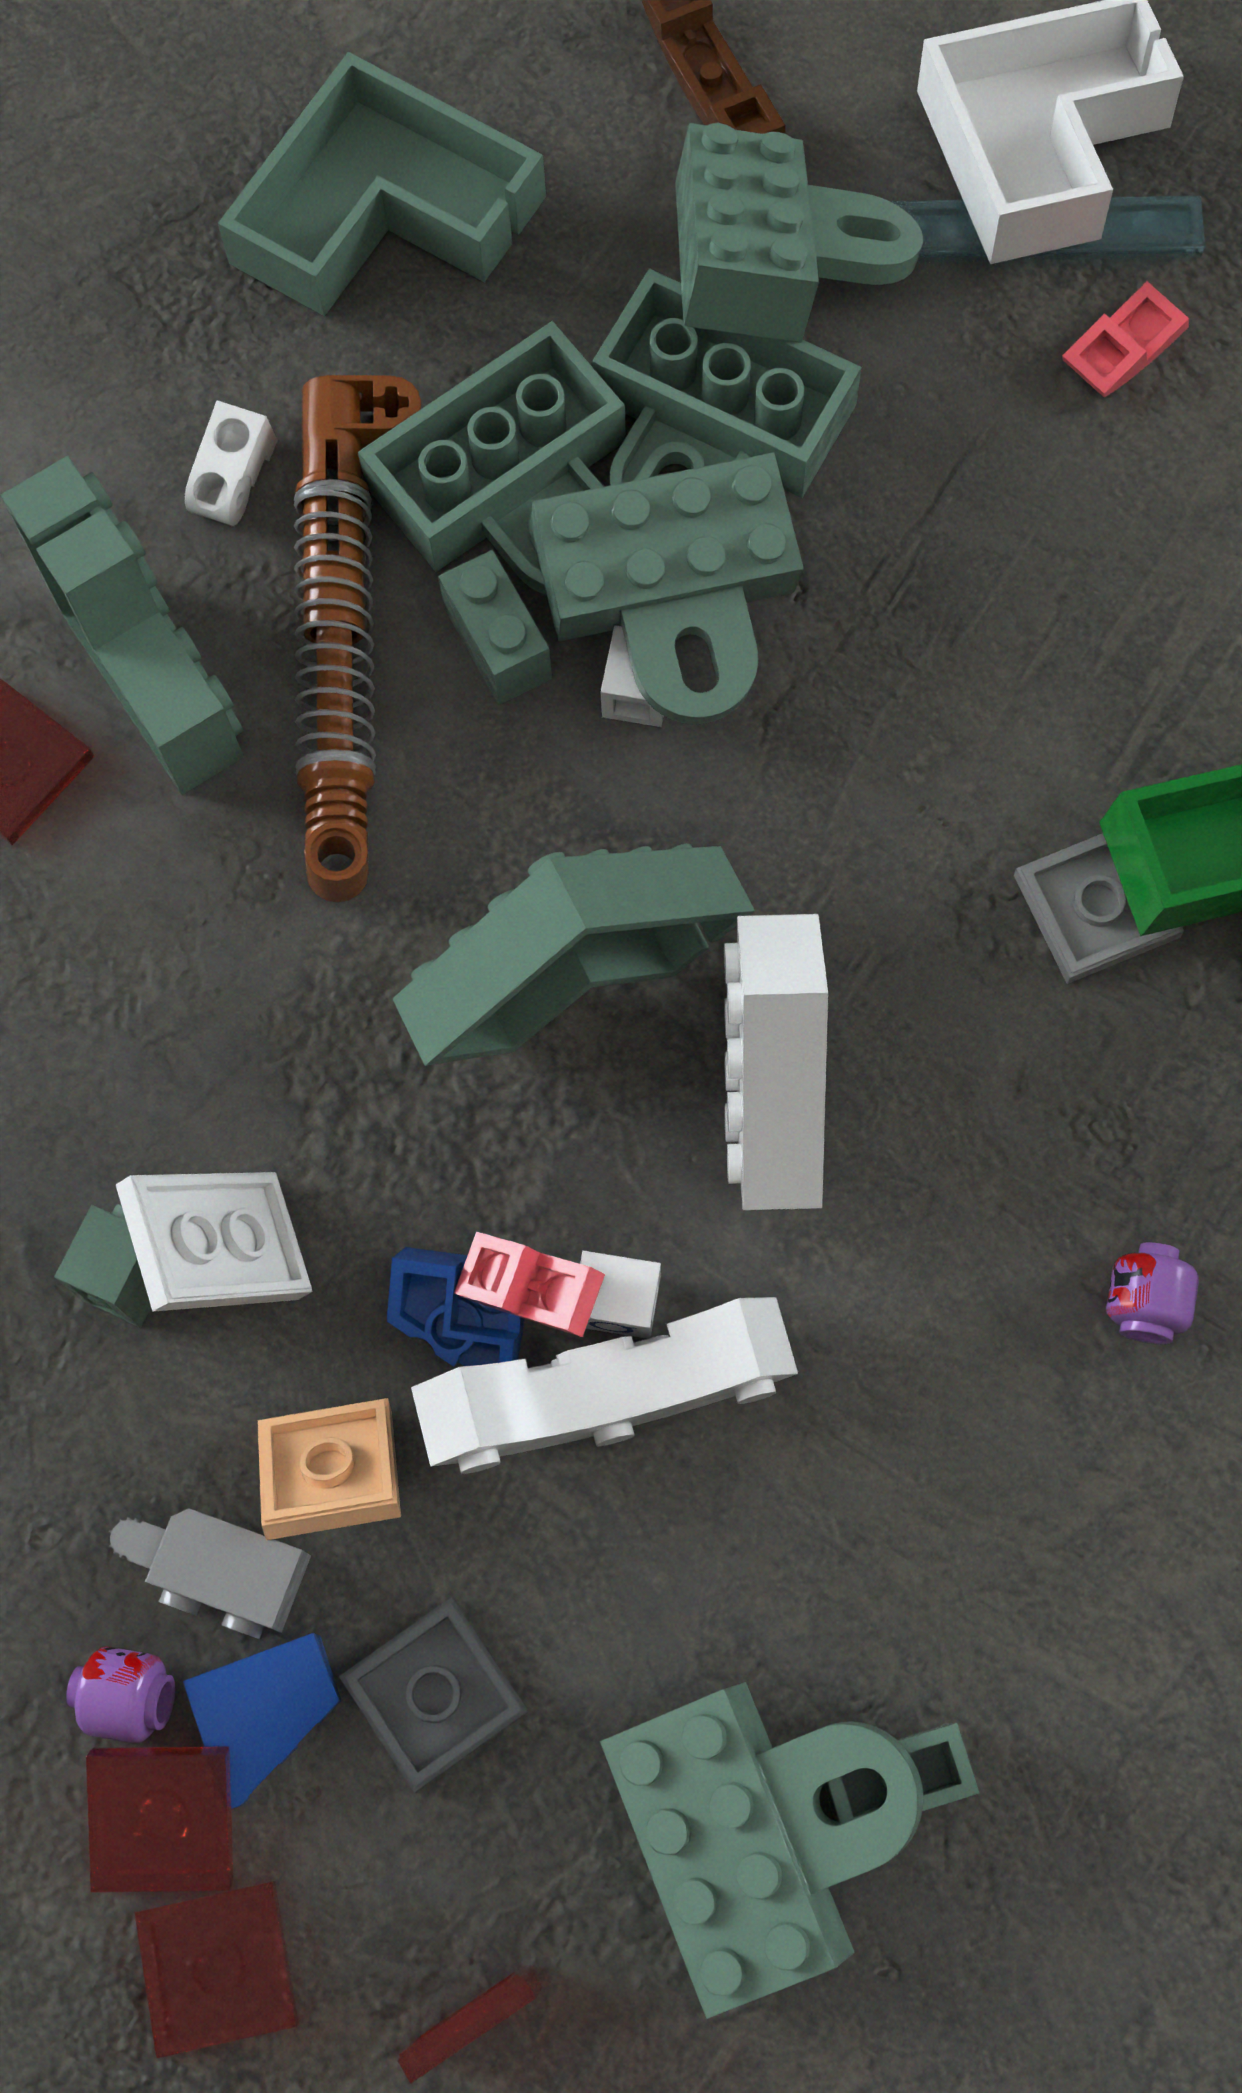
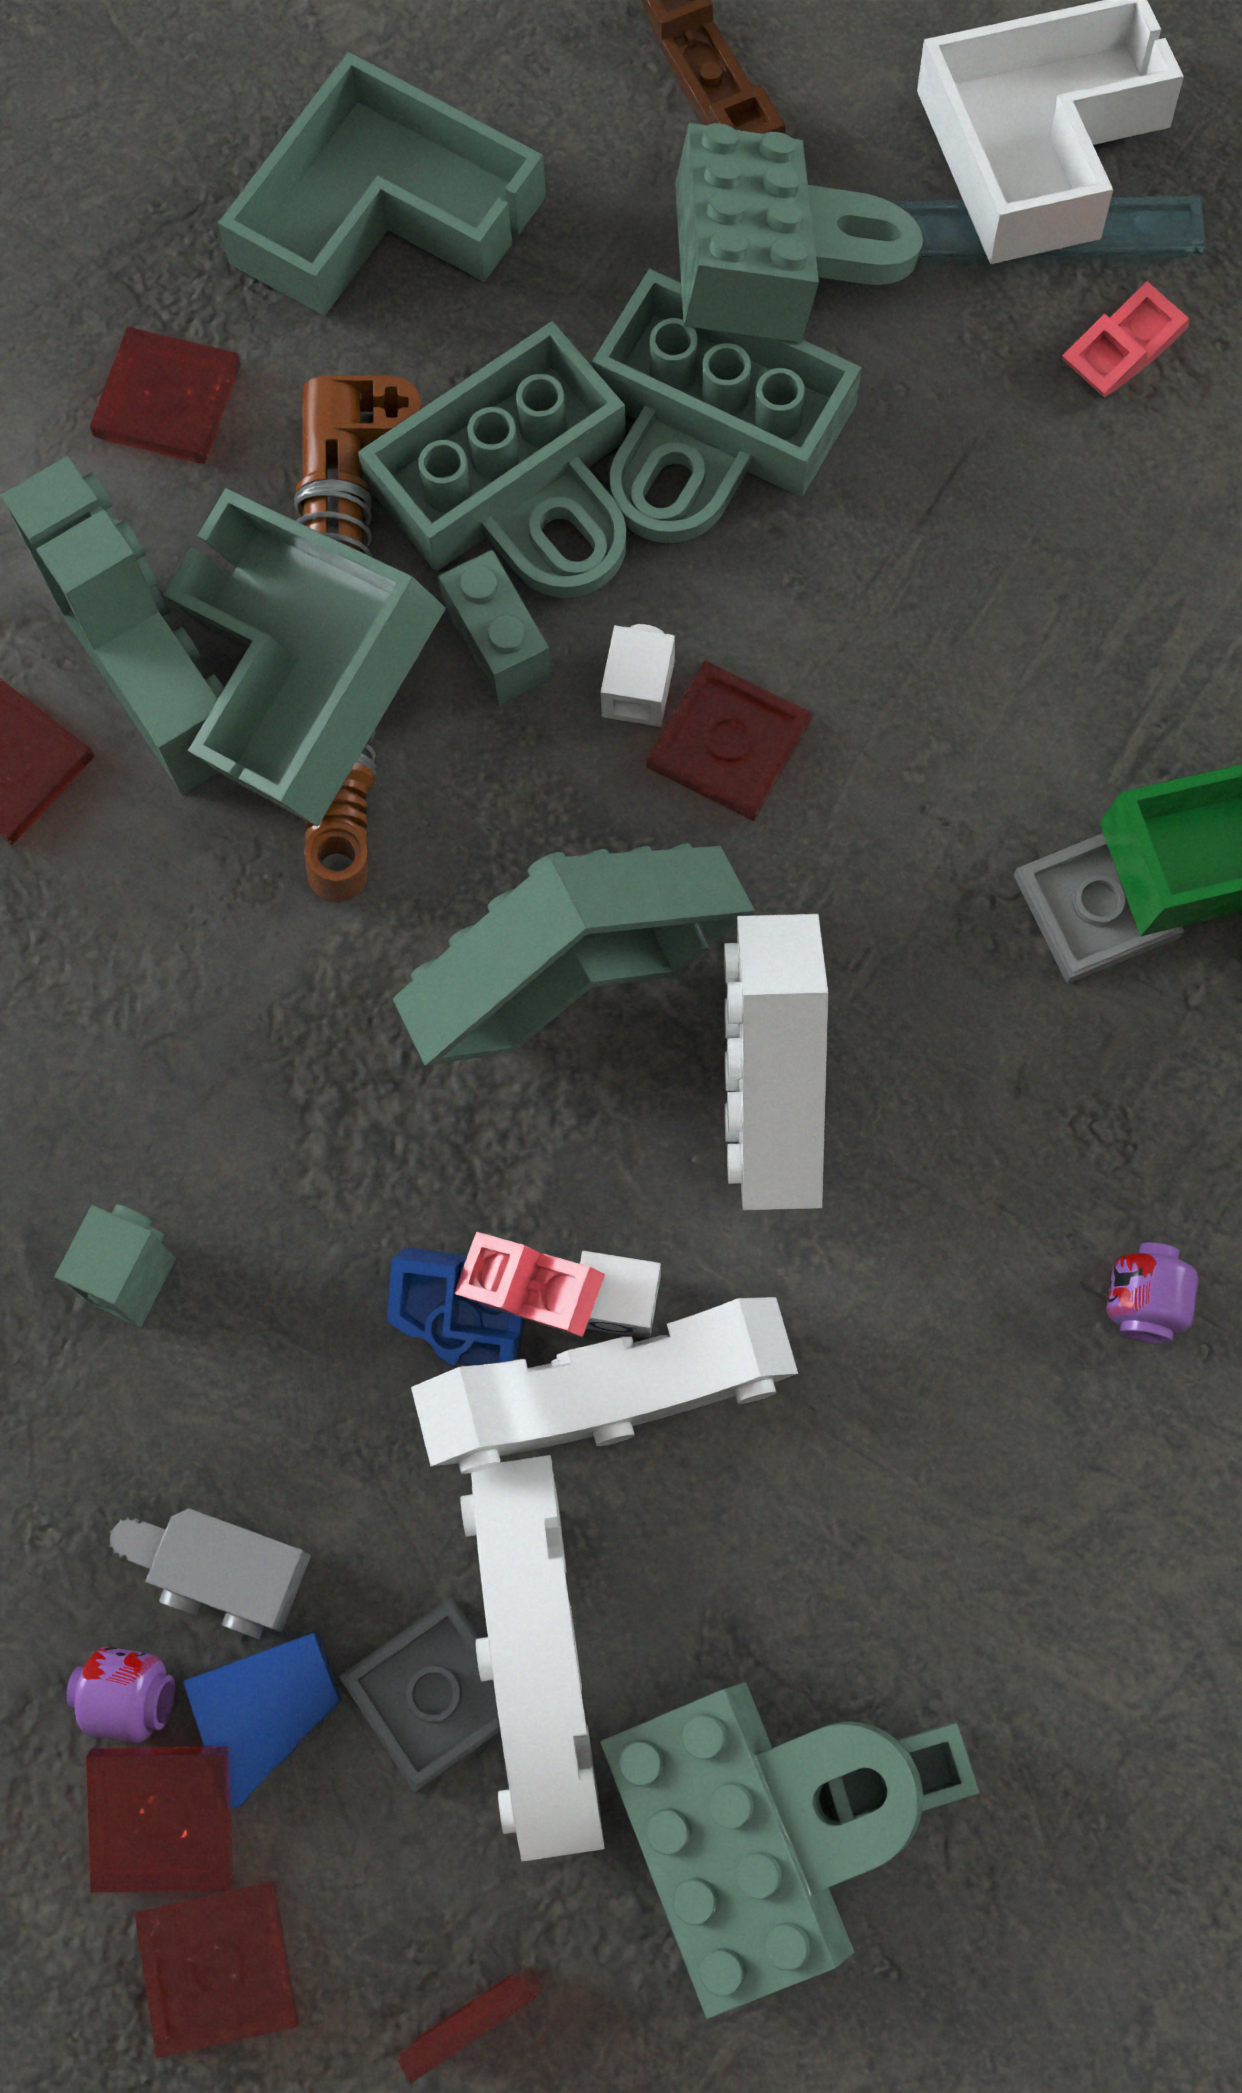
white tile [116,1172,313,1312] -> none
white leg [185,400,278,526] -> none
light nougat tile [258,1398,401,1540] -> none
sand green brick [531,452,804,724] -> none
none -> clear red tile [90,327,241,464]
none -> sand green piece [162,488,446,827]
none -> white brick [460,1455,605,1862]
none -> clear red tile [646,660,812,821]

